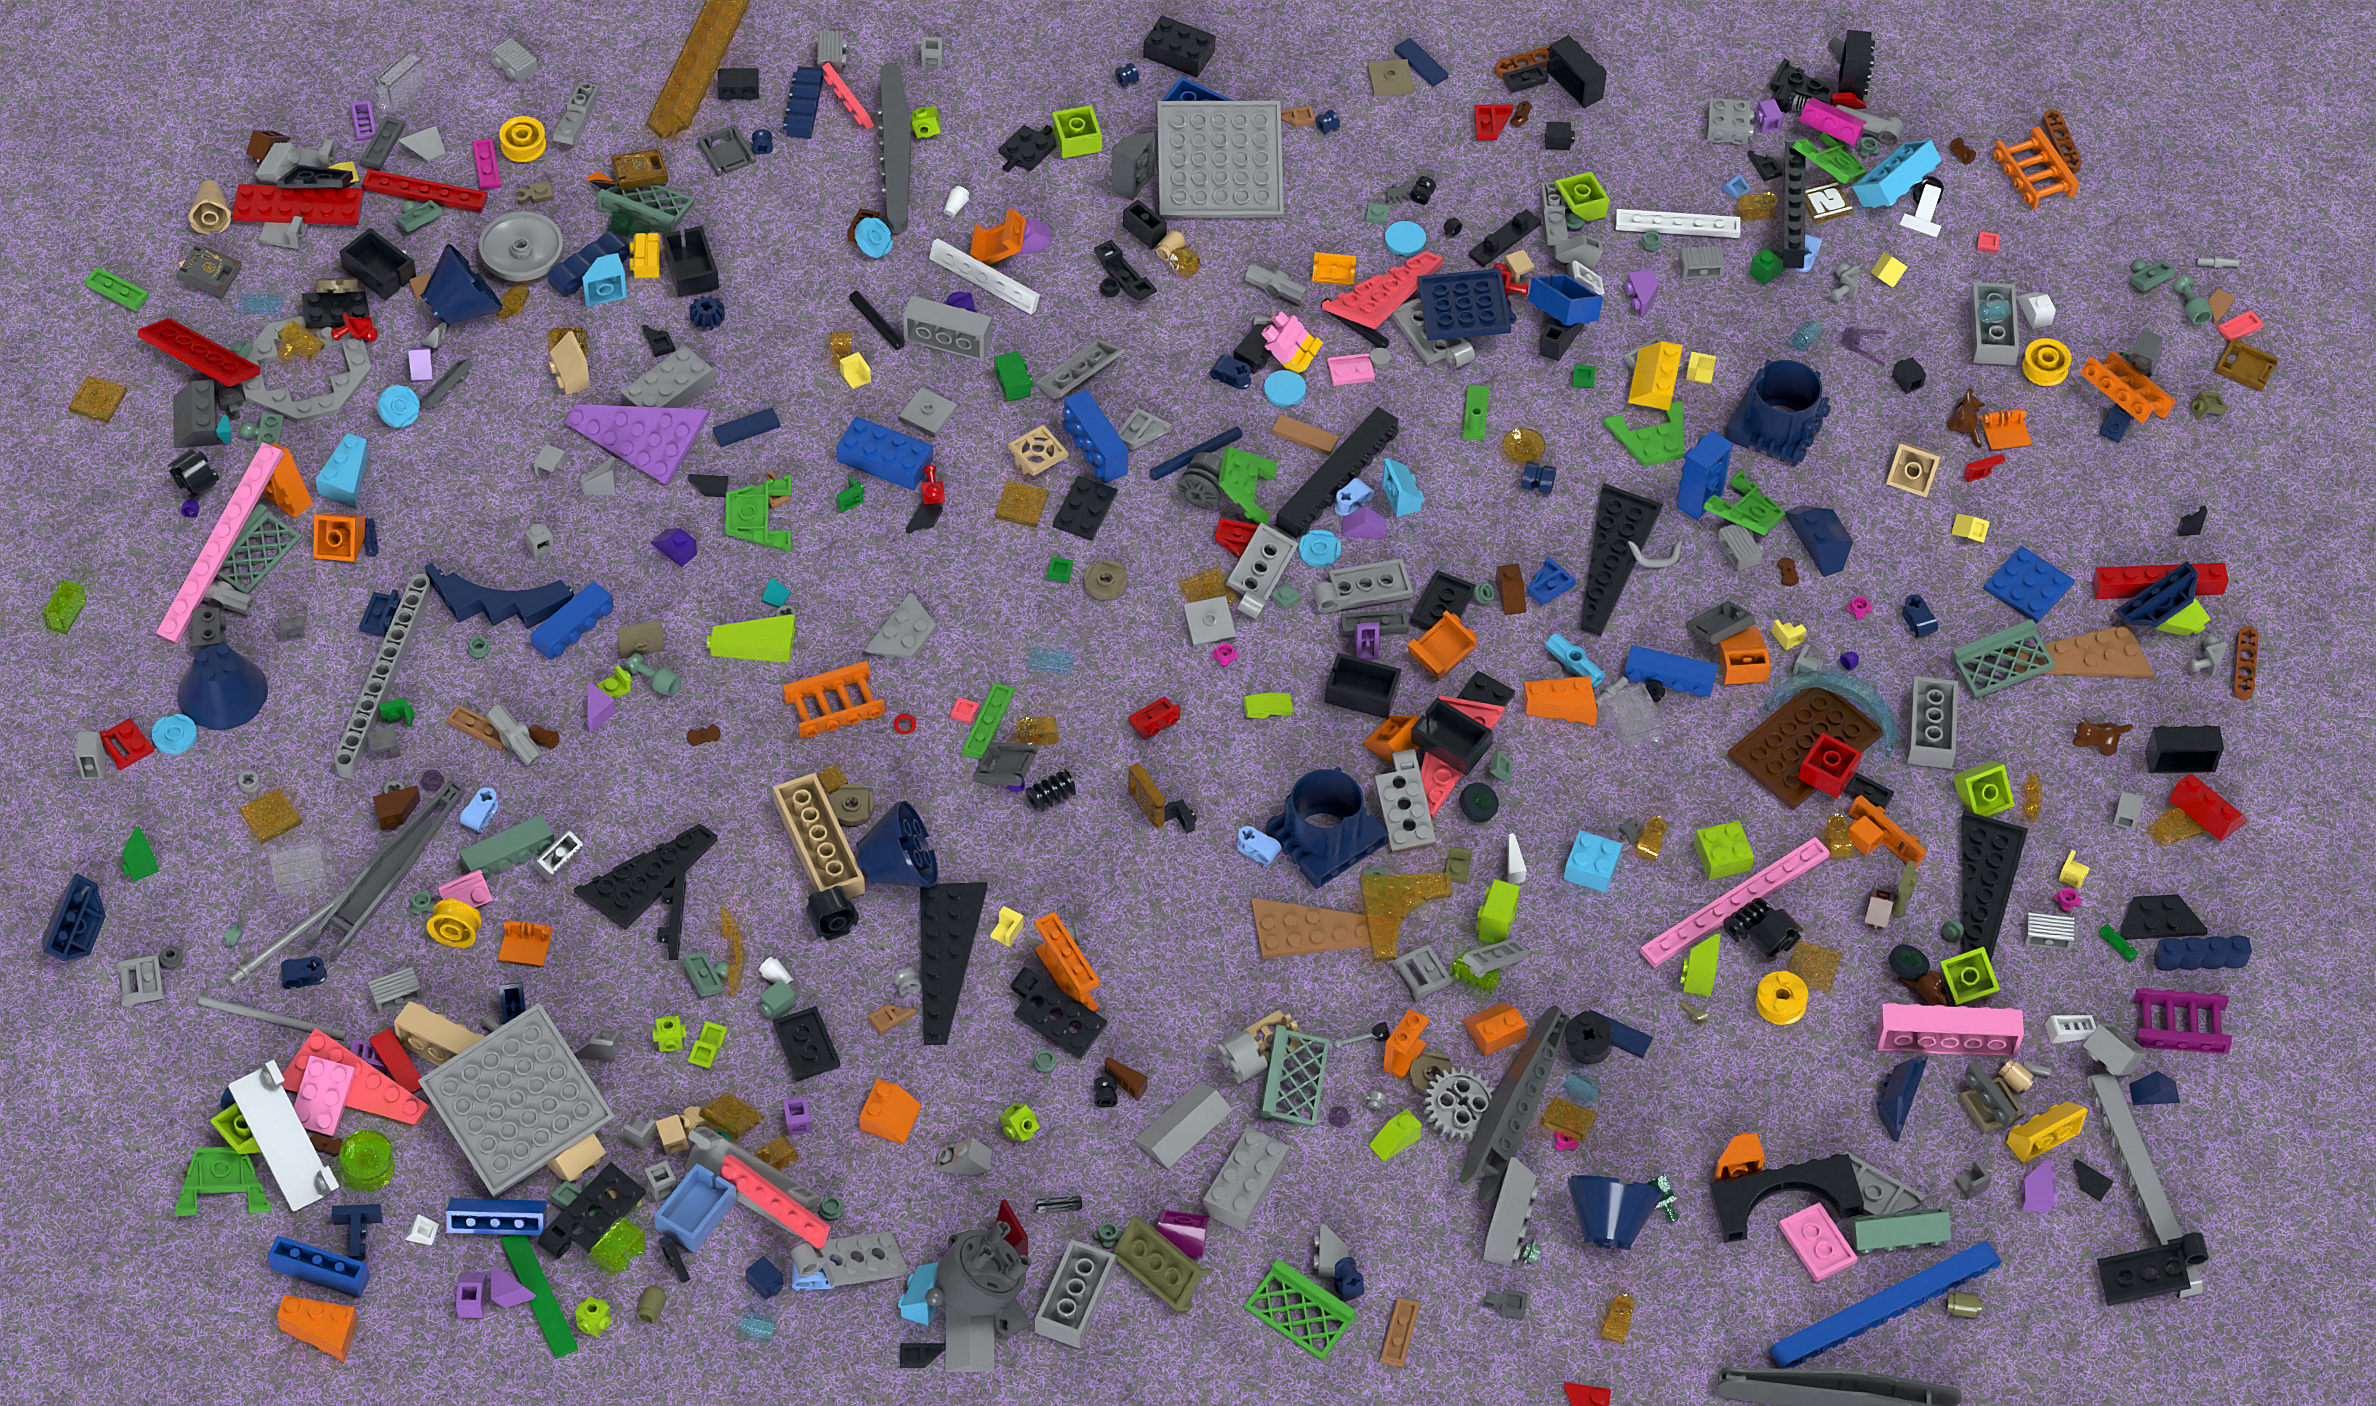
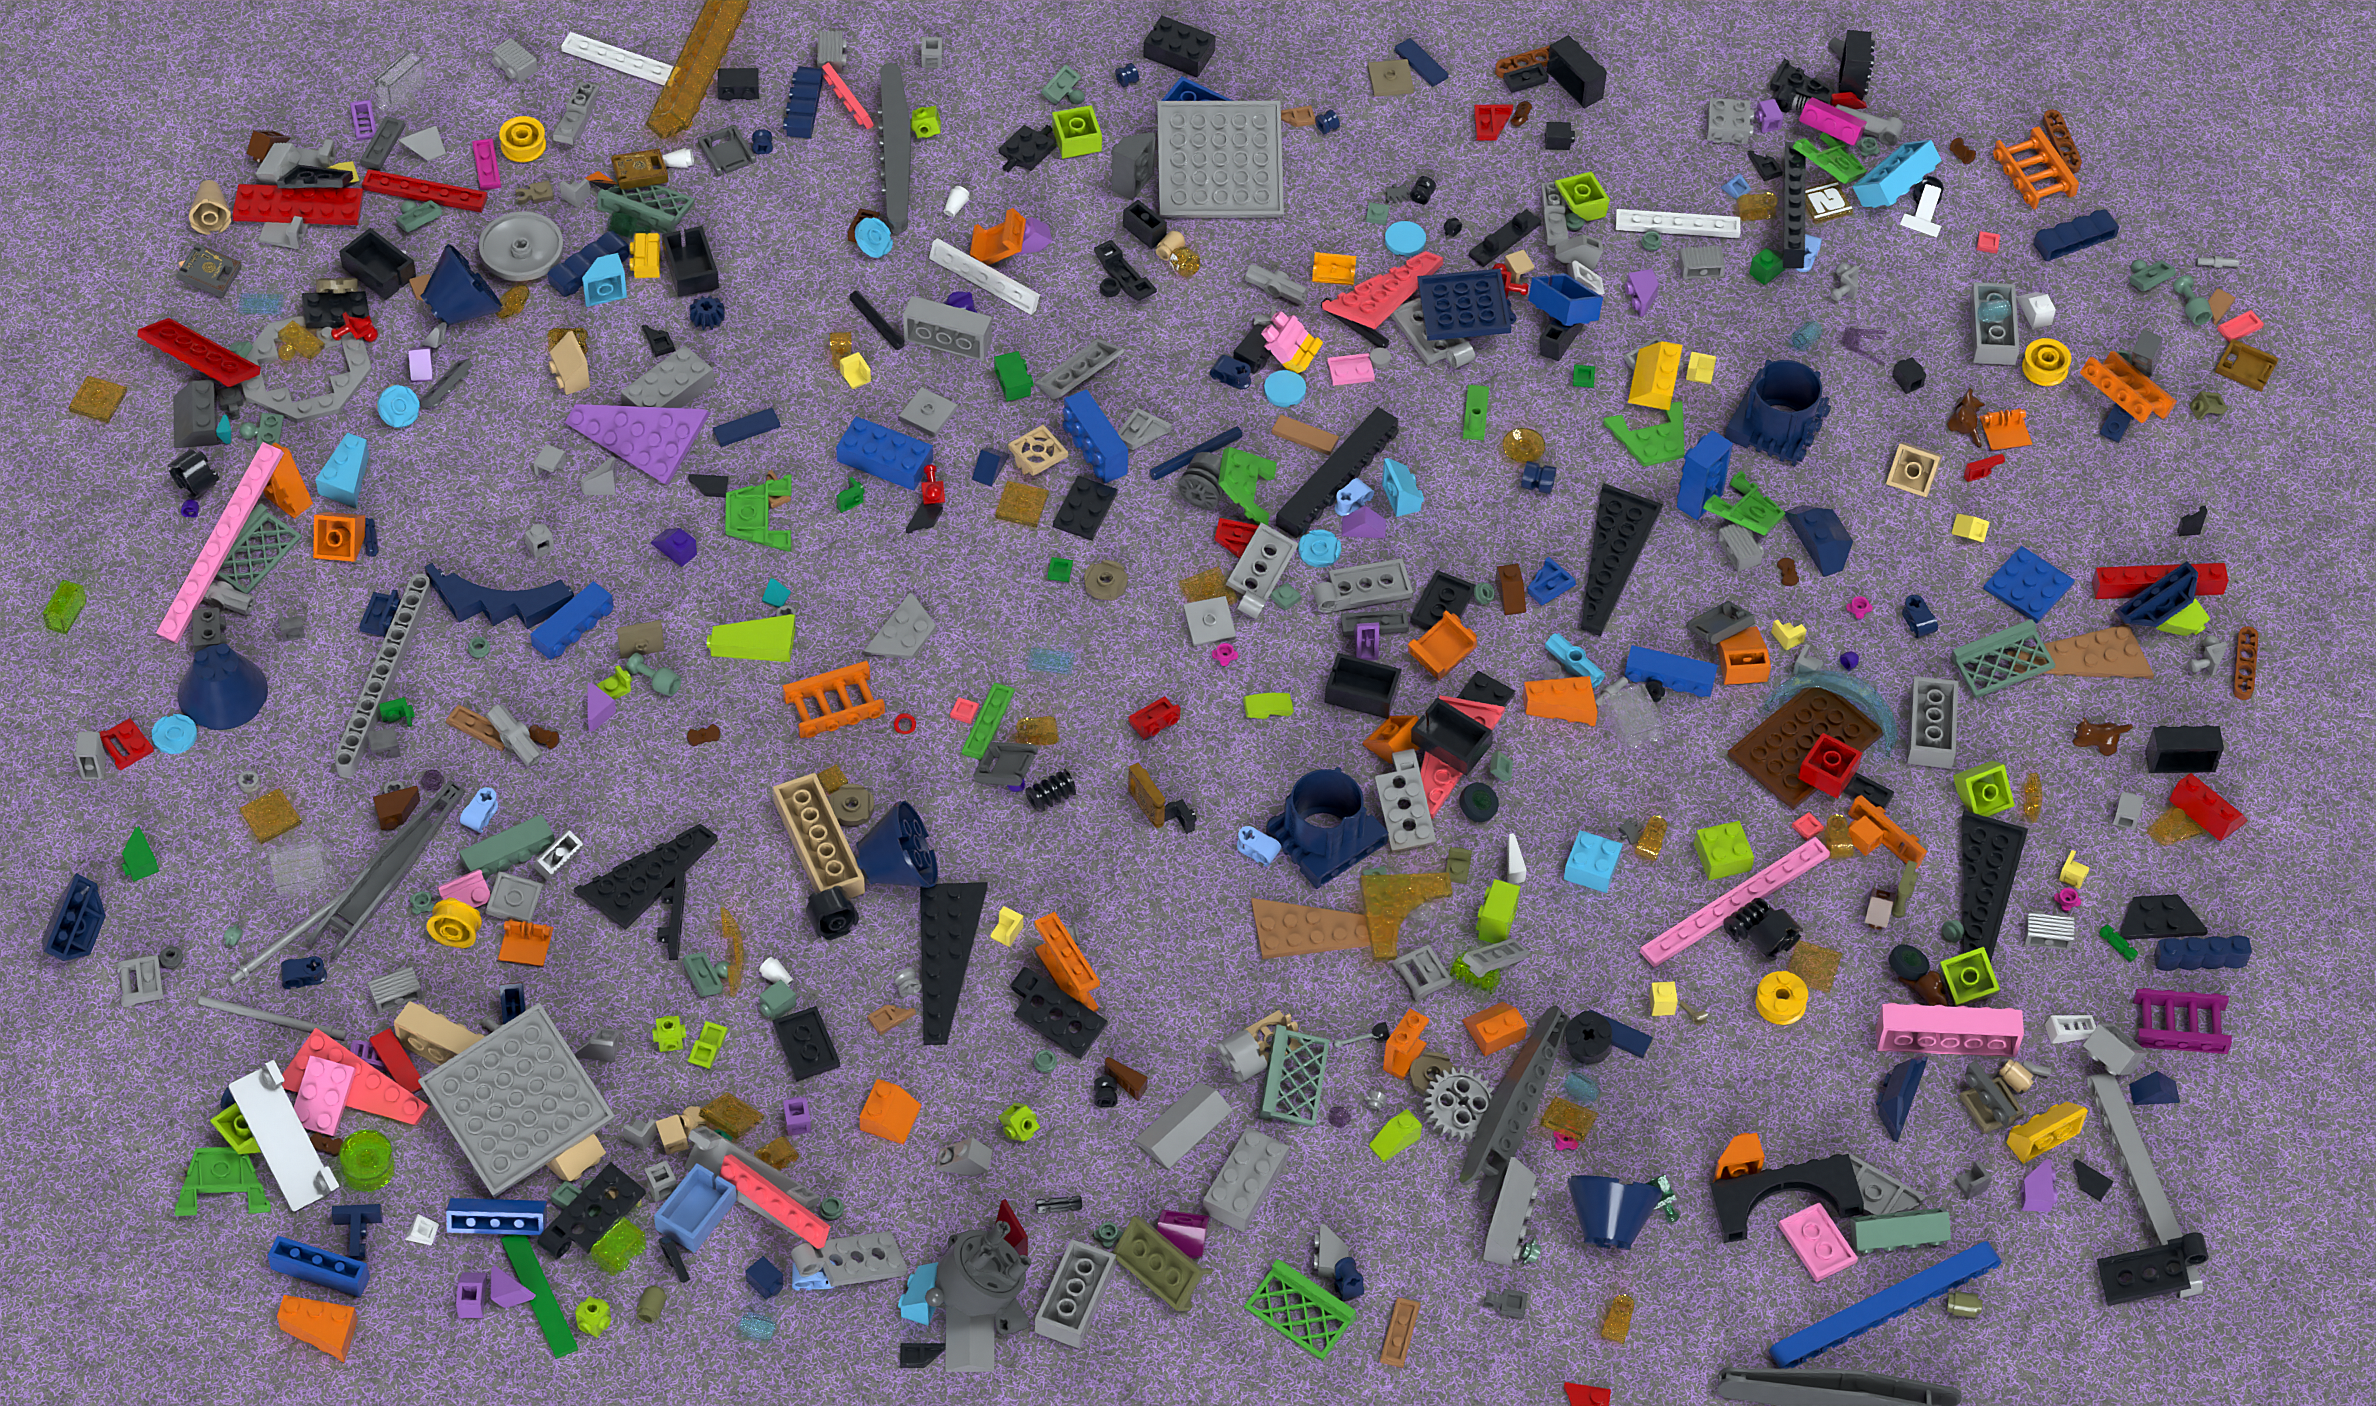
bright green plate [85,267,150,312] -> none
light grey animal [1628,540,1682,568] -> none
lime slope [1680,934,1721,996] -> none
light yellow panel [1871,252,1907,287] -> none
none -> light grey plate [485,871,543,923]
none -> light grey panel [560,179,591,207]
none -> white plate [561,32,680,88]
none -> white cone [662,148,694,168]
none -> dark blue slope [972,447,1009,487]
none -> sand green plate [1041,64,1085,105]
none -> light yellow brick [1649,982,1678,1016]
none -> coral tile [1792,812,1824,841]
none -> dark blue brick [2033,209,2119,261]

